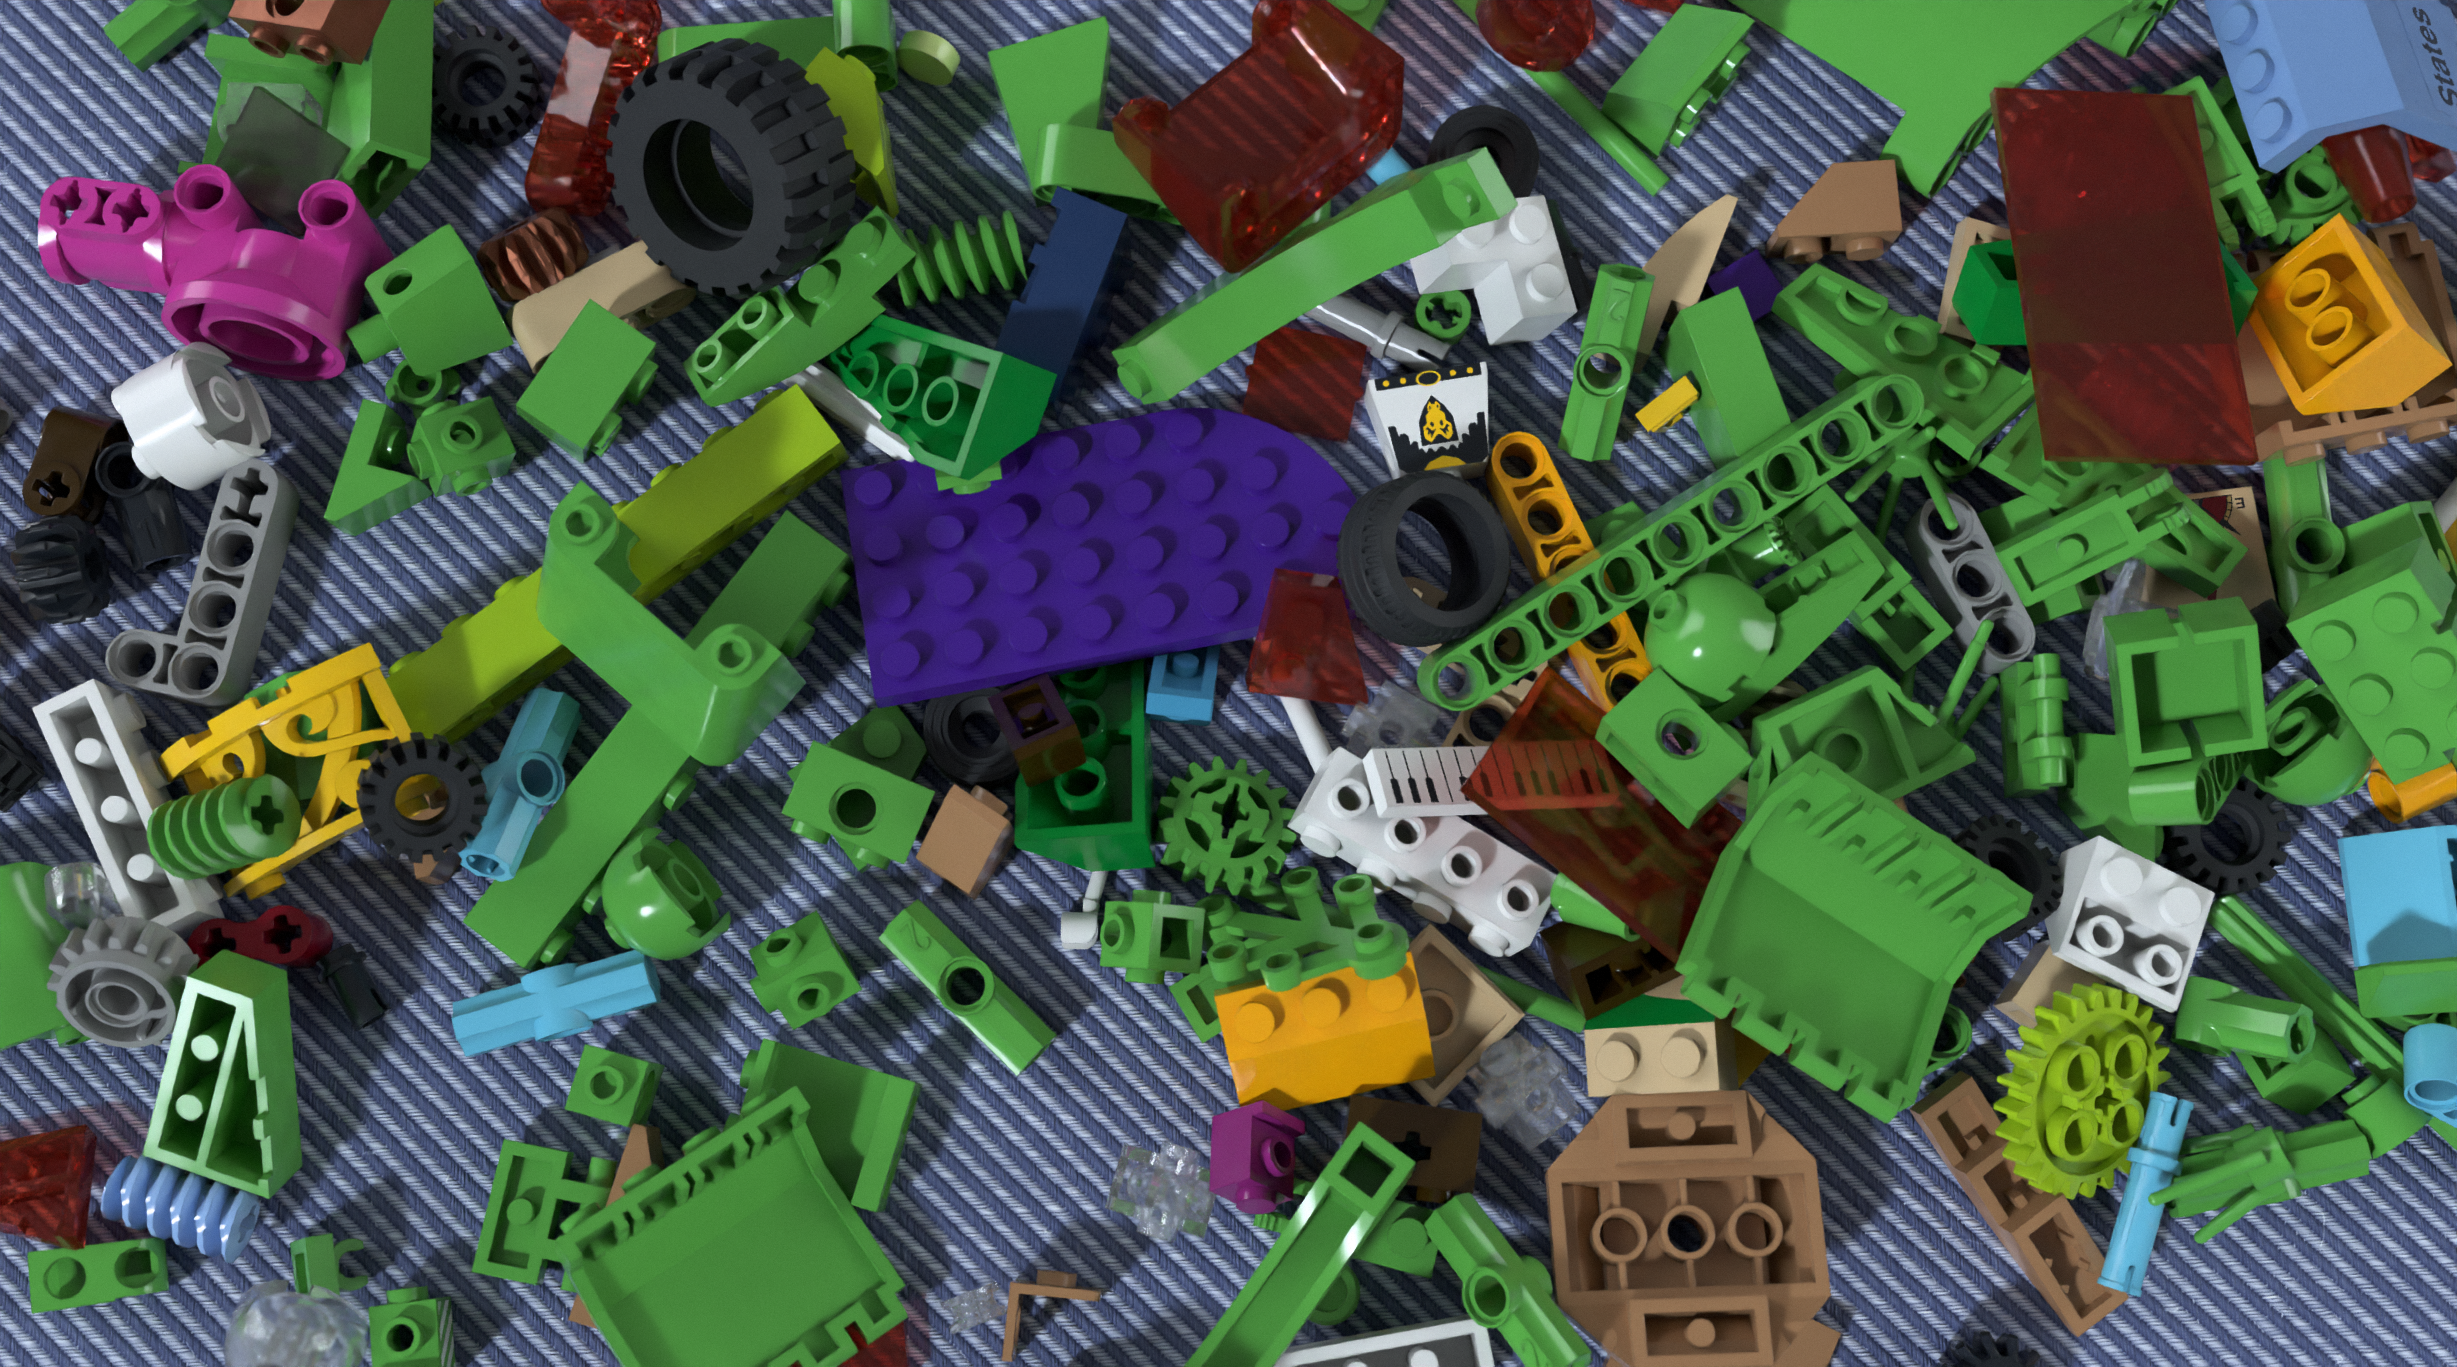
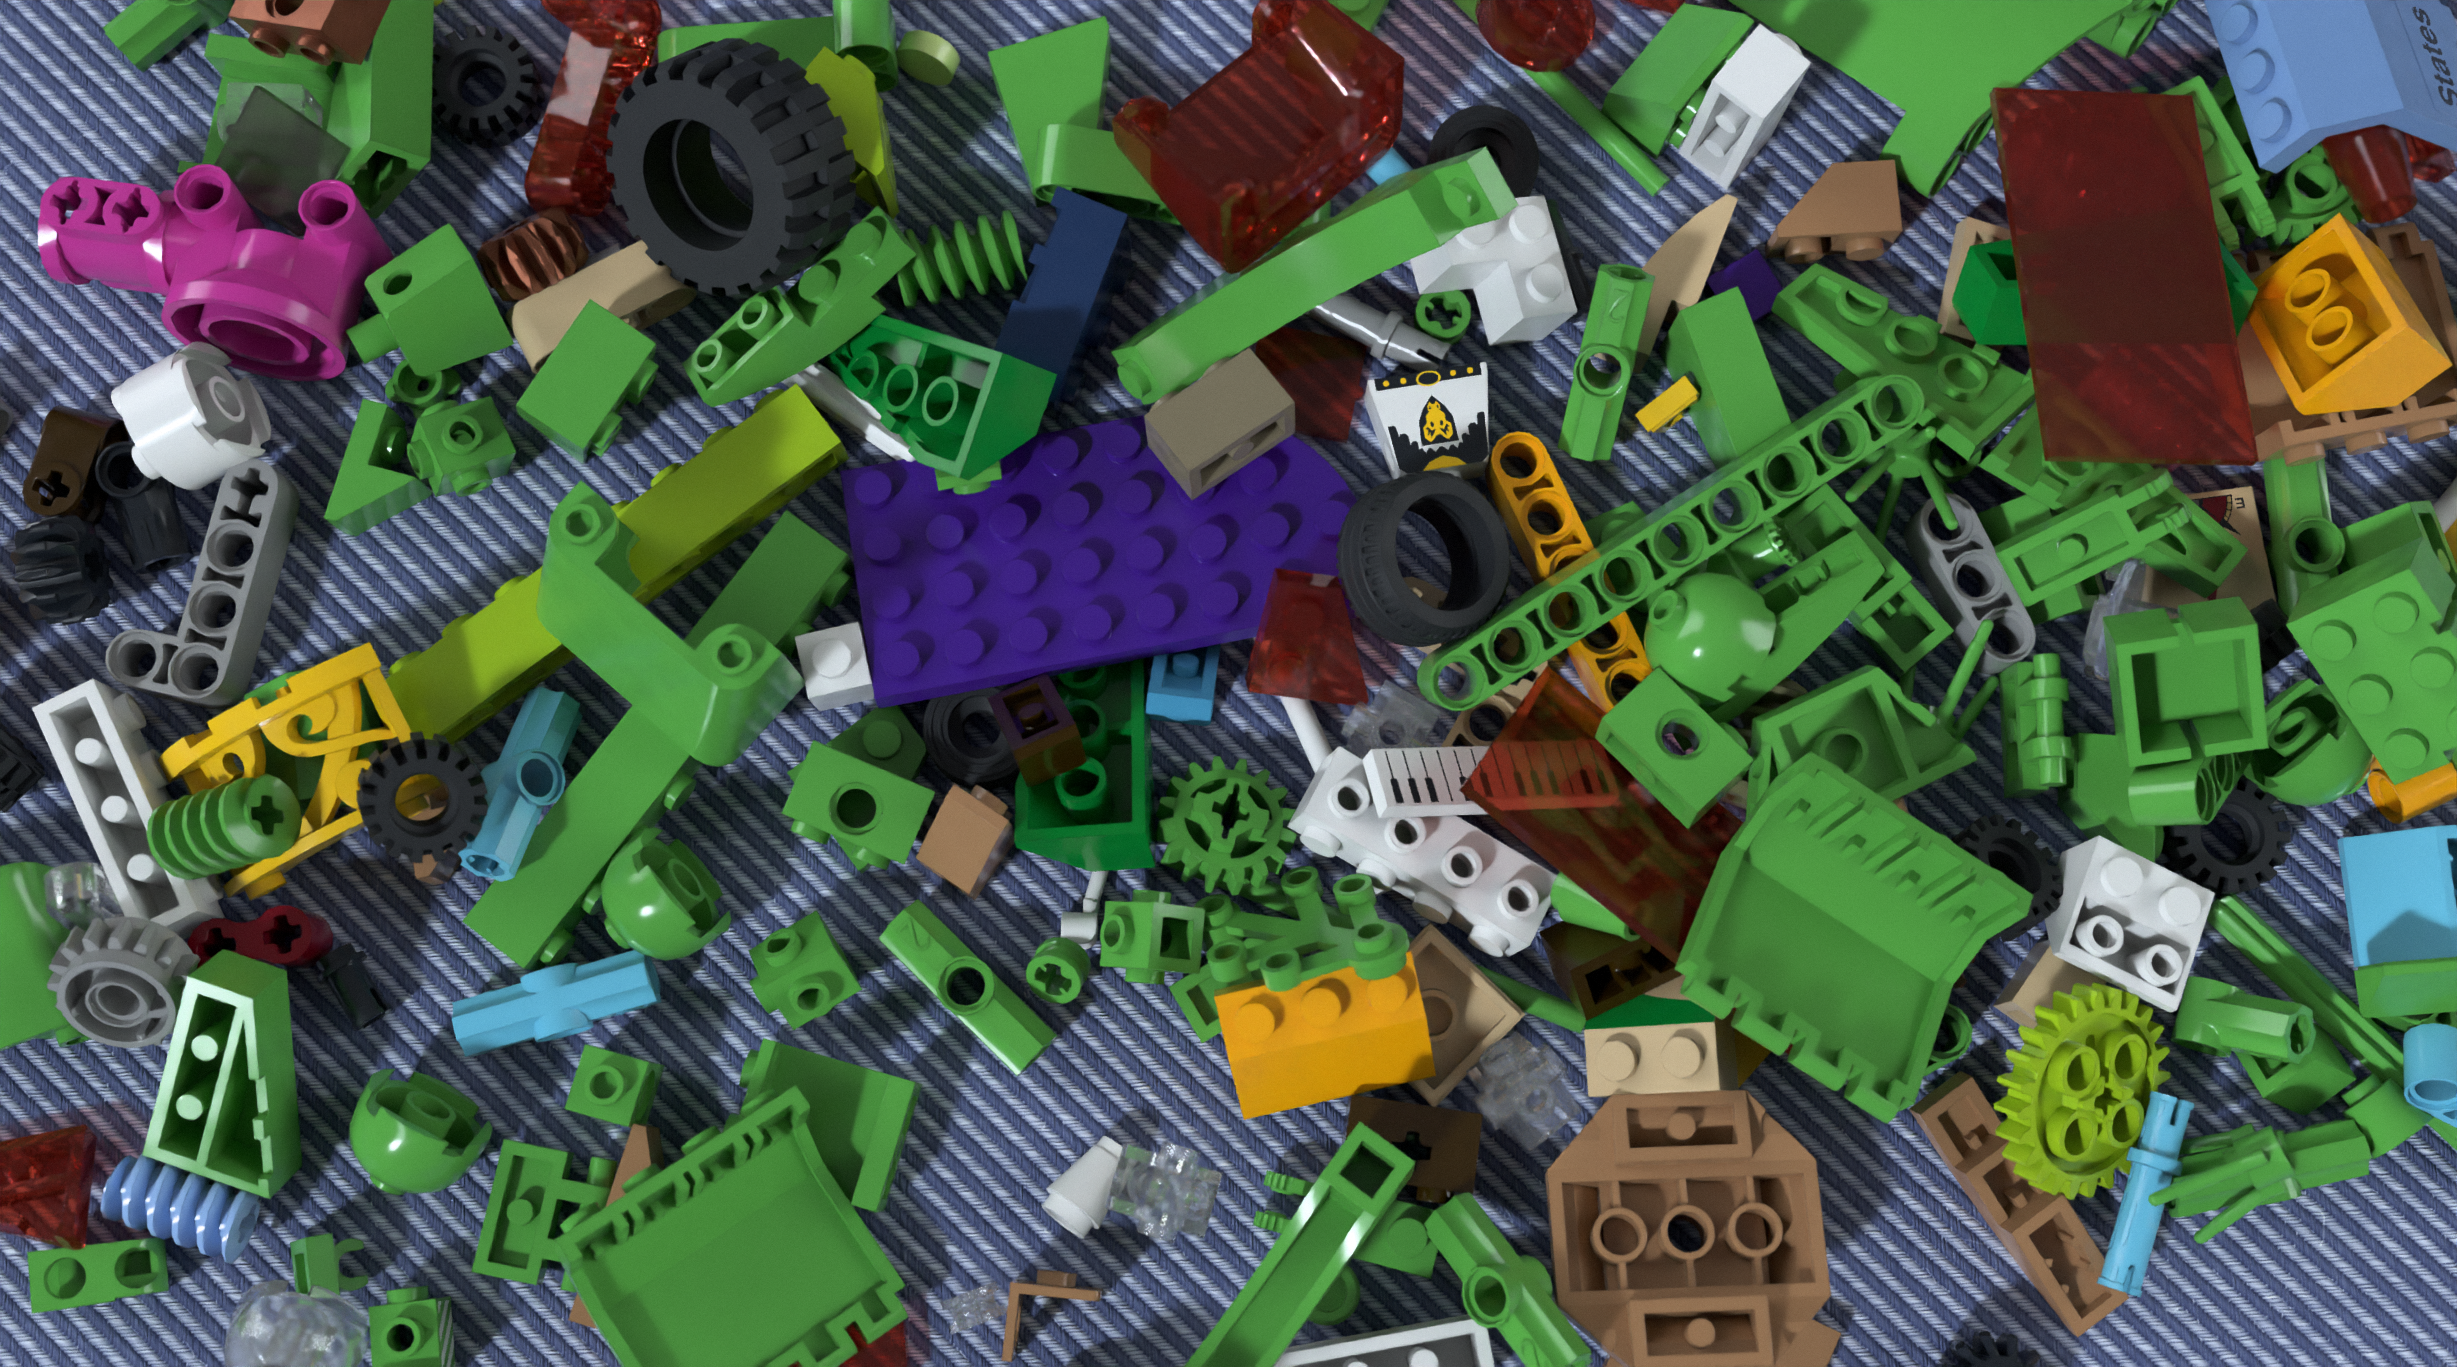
magenta brick [1209,1100,1305,1214] -> none
none -> bright green cylinder [349,1069,493,1195]
none -> white brick [795,622,874,711]
none -> bright green bush [1025,937,1091,1004]
none -> white cone [1042,1136,1134,1238]
none -> dark tan brick [1144,348,1295,500]
none -> white brick [1679,24,1811,190]

